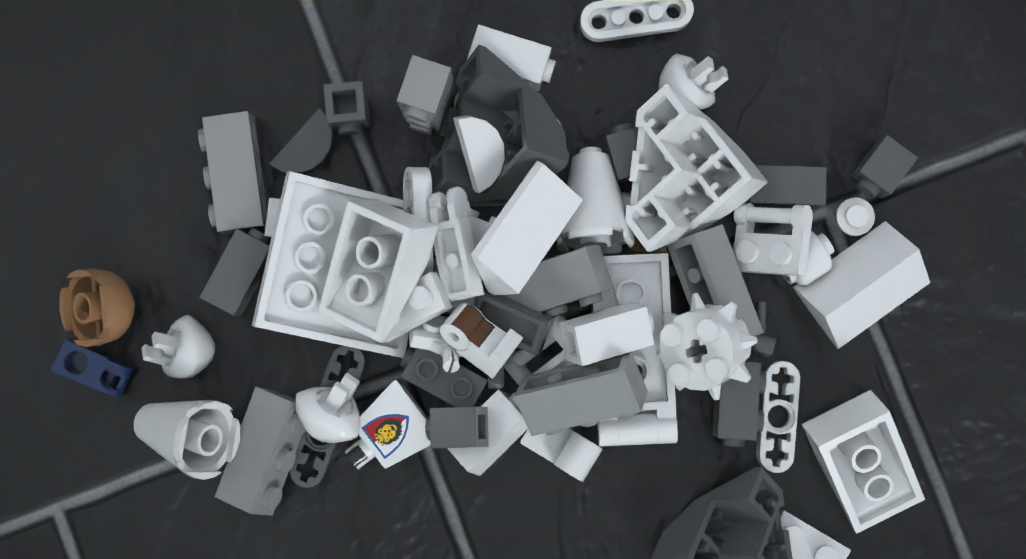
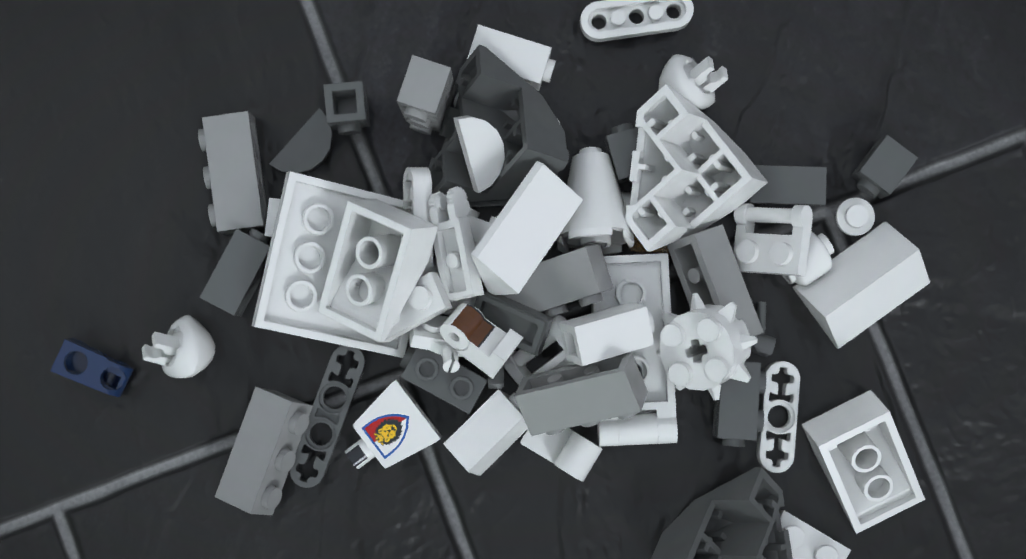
medium nougat cylinder [59,268,135,347] -> none
white cone [134,400,240,480] -> none
white piece [296,373,361,443] -> none
dark grey brick [425,407,489,449] -> none

